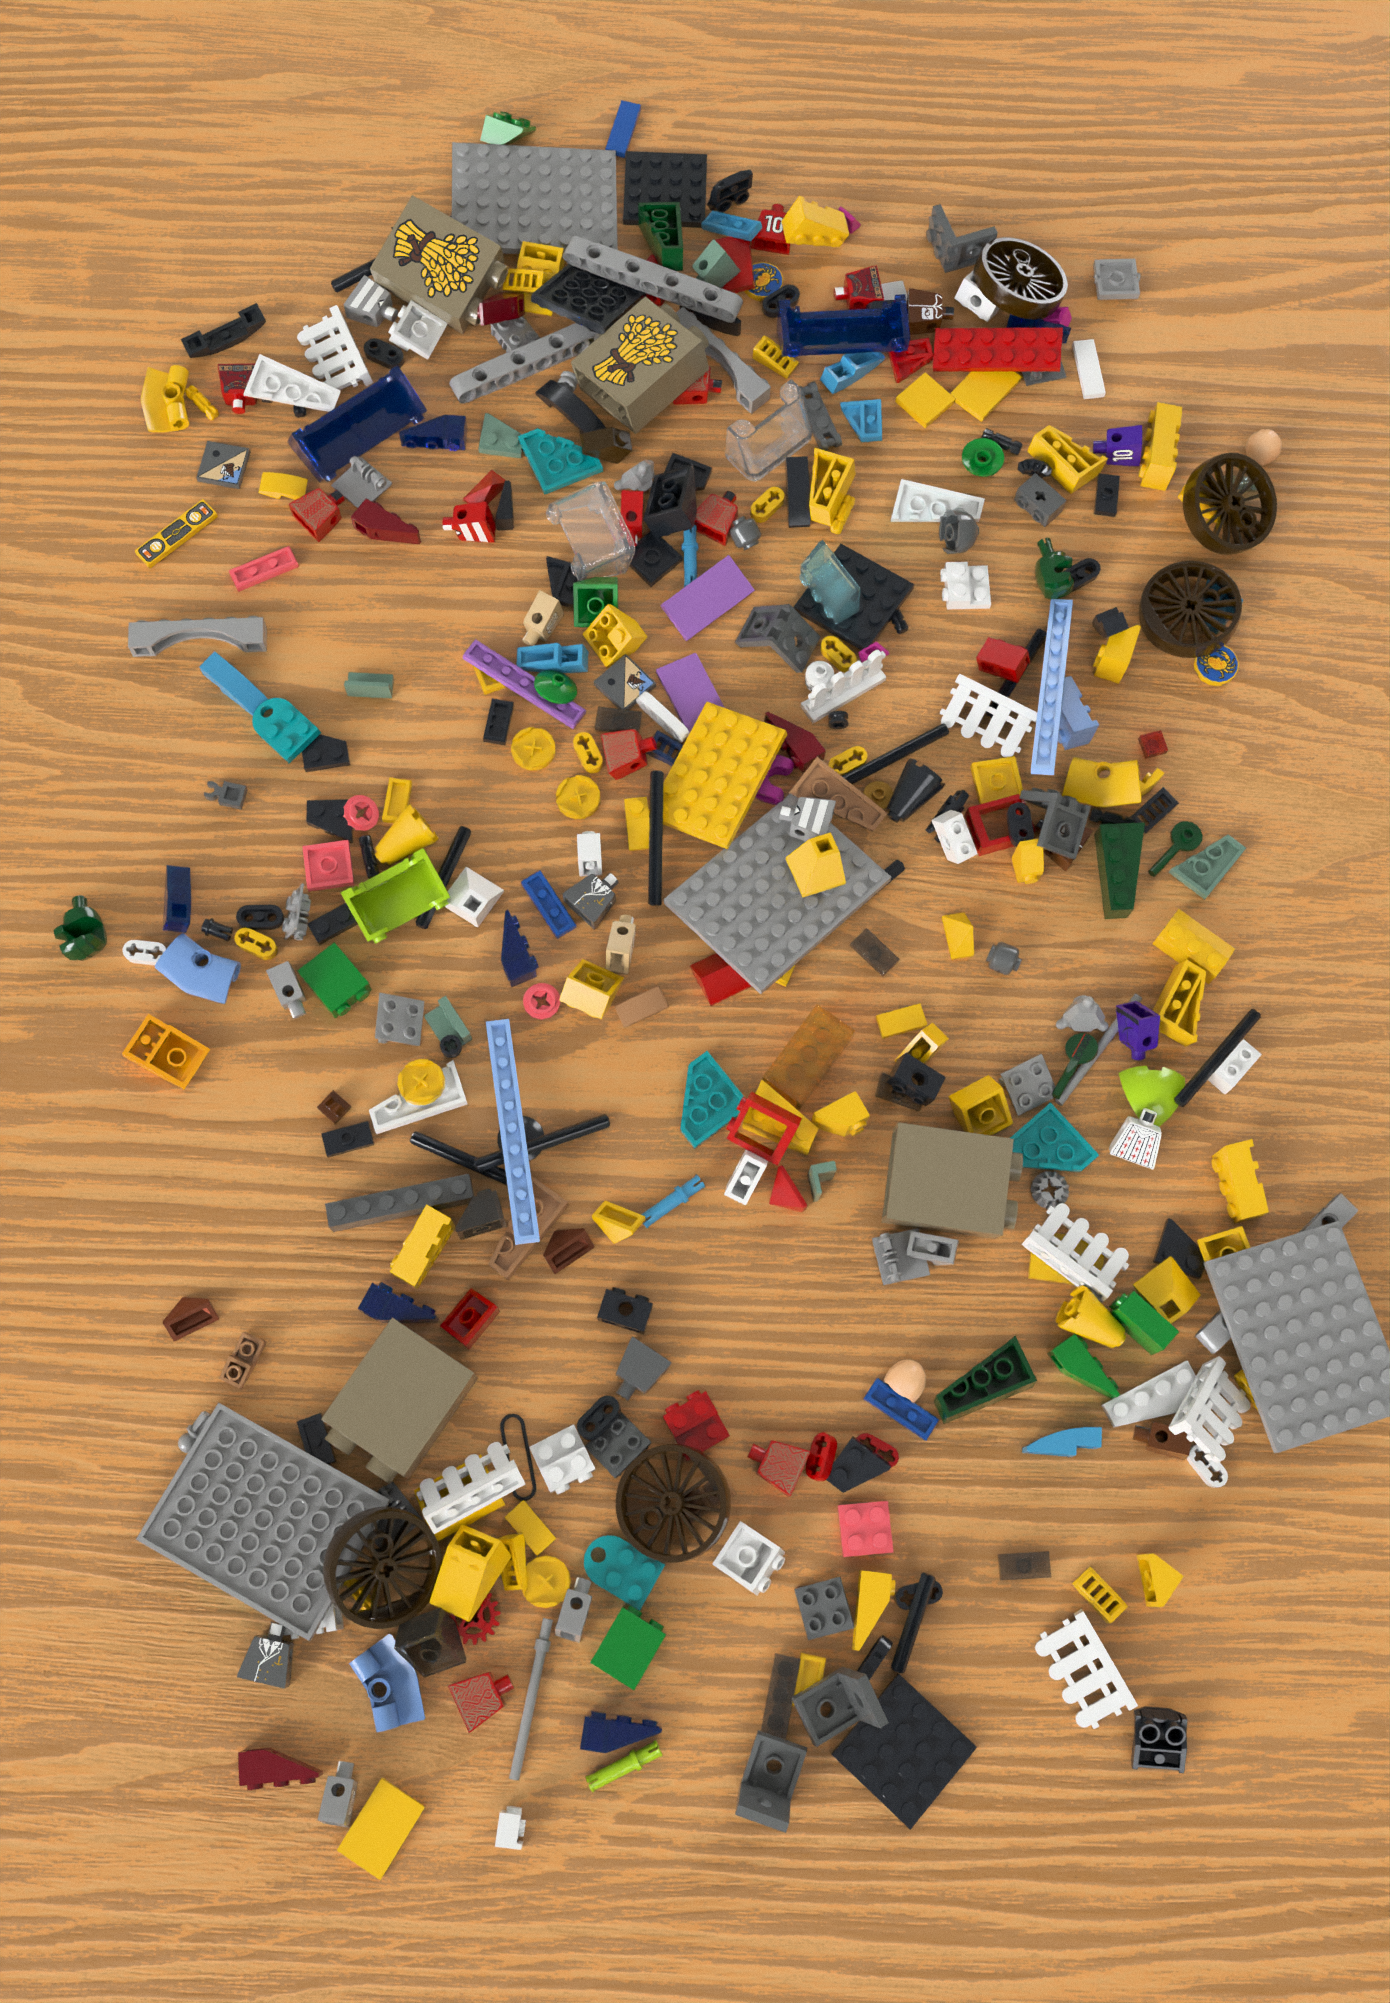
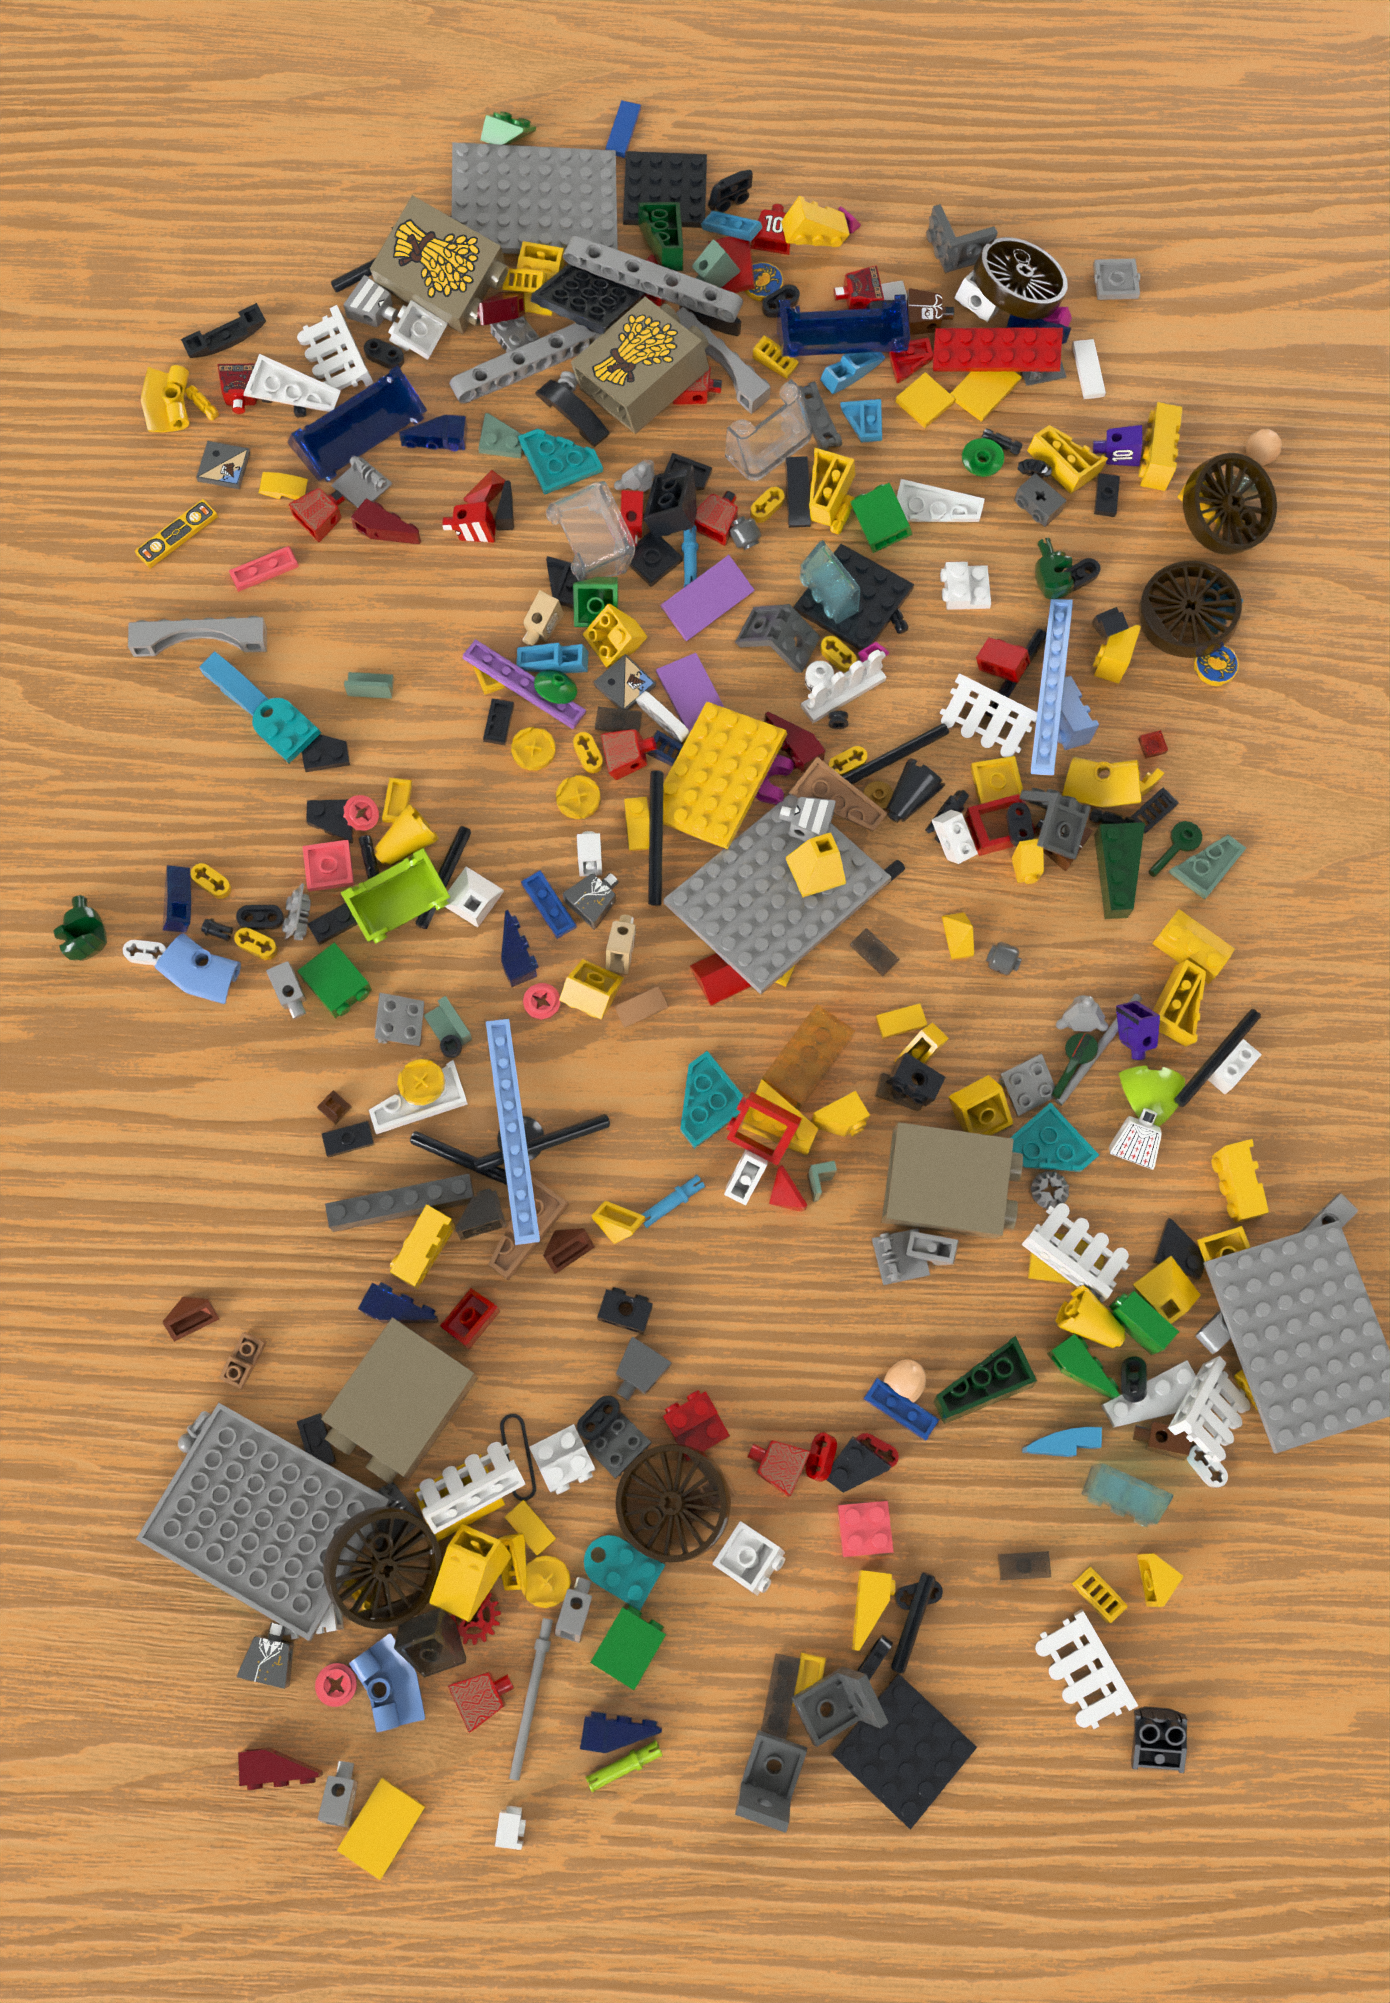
light orange slope [122,1014,210,1090] -> none
dark grey plate [204,781,248,810] -> none
dark brown slope [580,427,632,464] -> none
dark grey hinge [794,1576,855,1640] -> none
dark grey cylinder [939,510,979,554] -> none
none -> yellow beam [190,863,231,899]
none -> coral gear [315,1663,357,1707]
none -> green brick [850,482,913,553]
none -> clear light blue slope [1081,1463,1173,1527]
none -> black plate [1121,1356,1147,1403]

